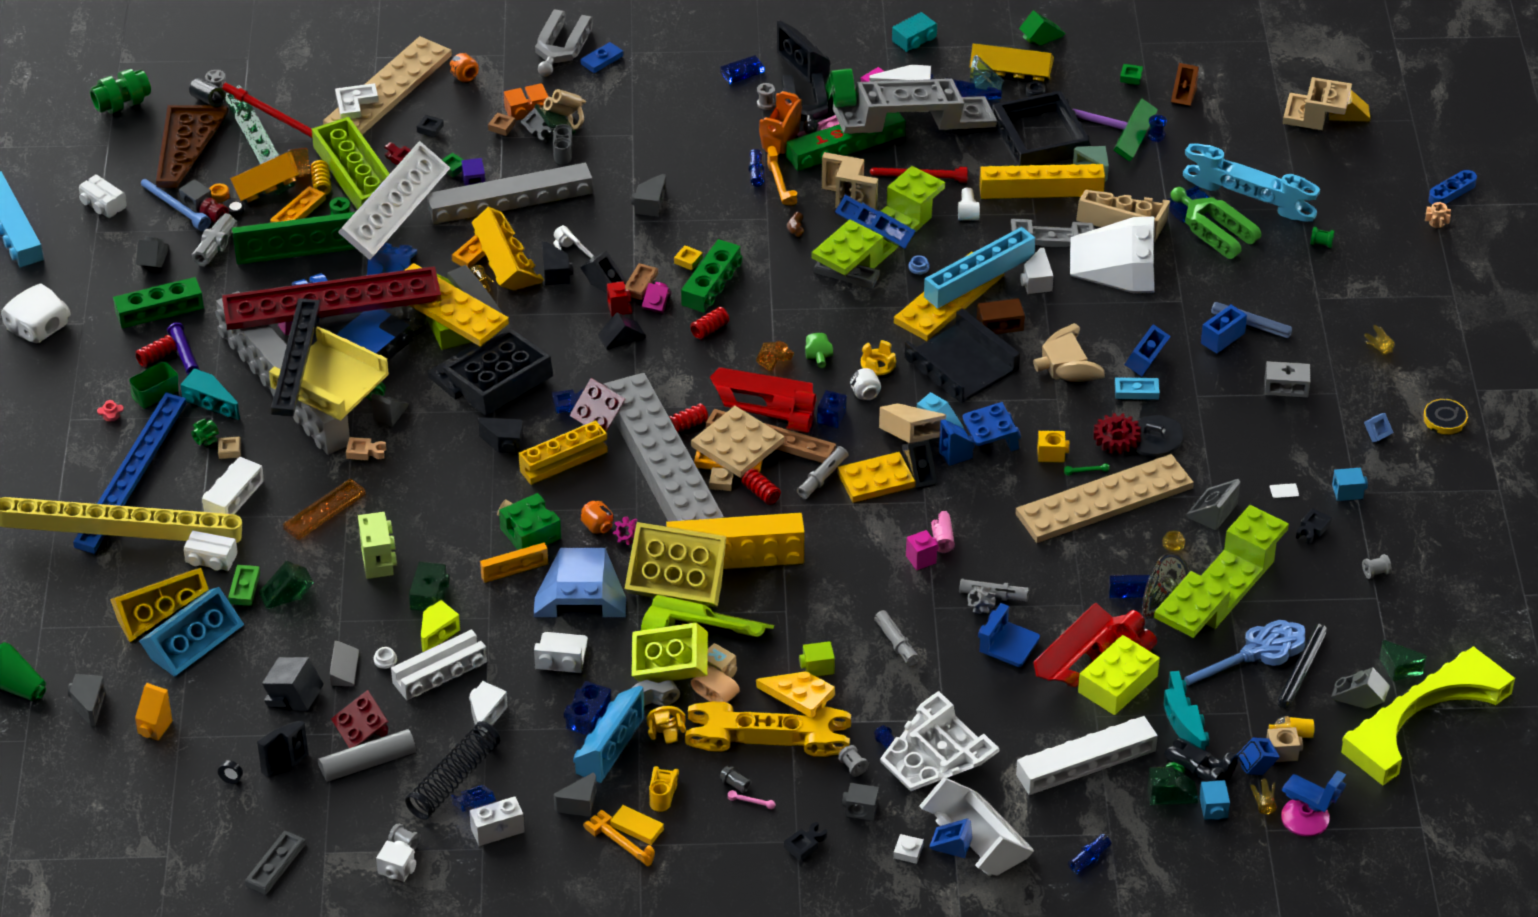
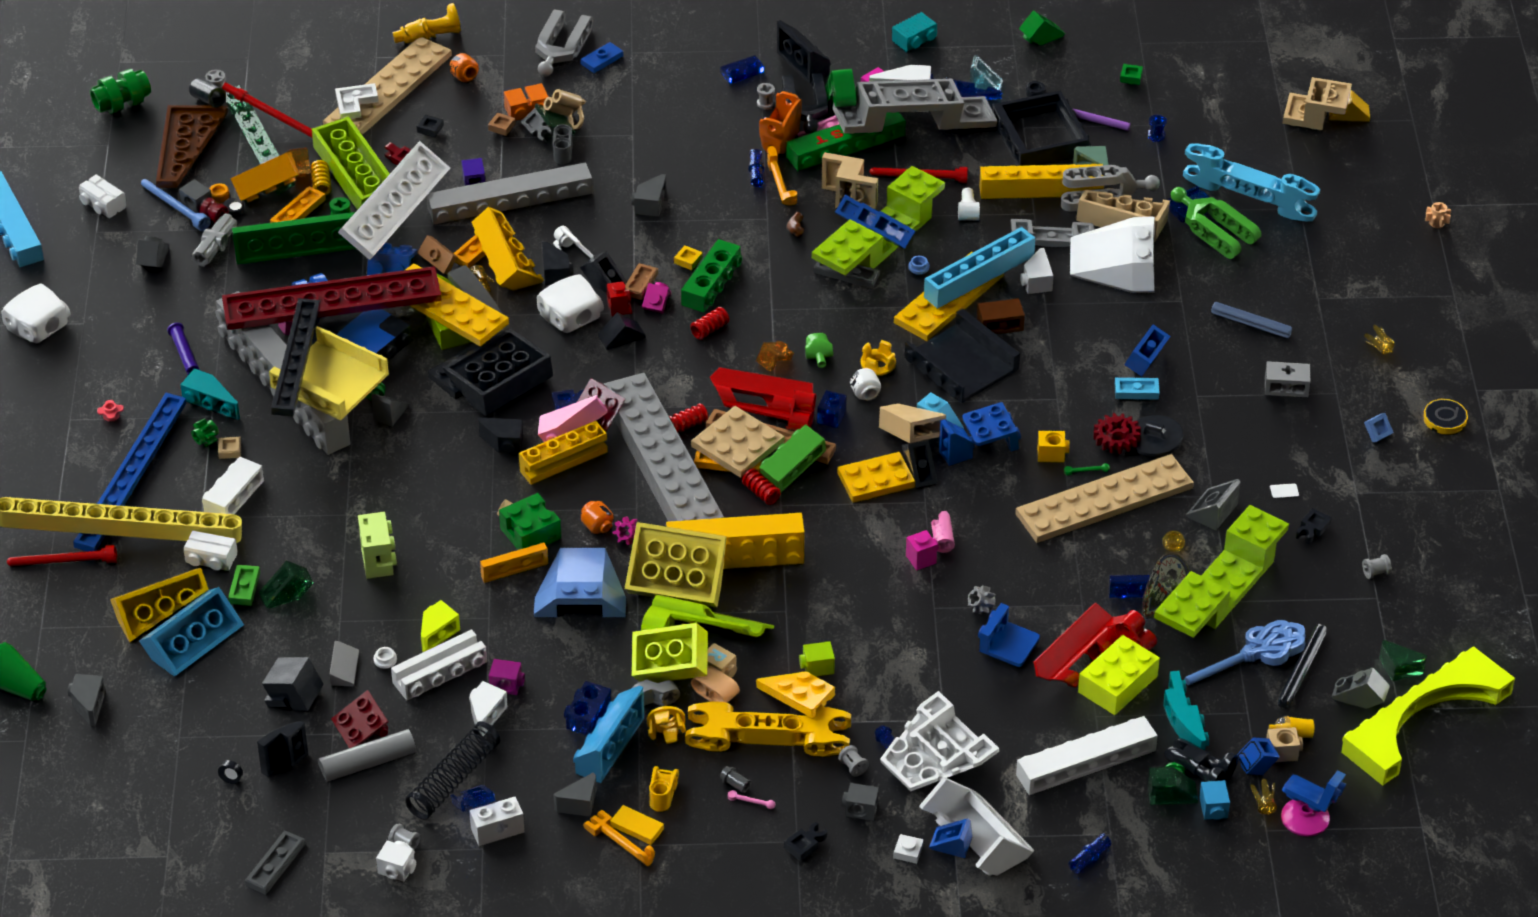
green brick [113,277,204,329] -> none
green piece [129,362,179,409] -> none
light orange slope [135,683,173,740] -> none
red piece [136,335,177,367] -> none
clear orange tile [283,478,366,540] -> none
light nougat plate [346,437,386,460] -> none
clear green brick [409,561,450,611] -> none
green plate [442,153,464,177] -> none
white bracket [534,632,588,673] -> none
tan plate [709,467,734,491] -> none
light grey pin [797,446,849,499] -> none
light grey pin [874,610,920,666] -> none
light grey pin [959,579,1029,602] -> none
yellow wedge [970,43,1054,82] -> none
tan torso [1033,323,1105,382] -> none
green tile [1113,98,1158,162] -> none
dark orange slope [1171,63,1199,106] -> none
blue brick [1201,305,1247,354] -> none
green bush [1310,227,1335,248] -> none
dark azure brick [1332,468,1368,501] -> none
blue beam [1428,170,1477,205] -> none
none -> red piece [7,545,117,566]
none -> yellow piece [393,3,461,44]
none -> medium nougat plate [418,235,458,275]
none -> magenta brick [488,659,525,695]
none -> white piece [537,274,604,333]
none -> bright pink slope [538,395,608,442]
none -> bright green brick [759,424,826,492]
none -> light grey piece [1061,165,1160,212]

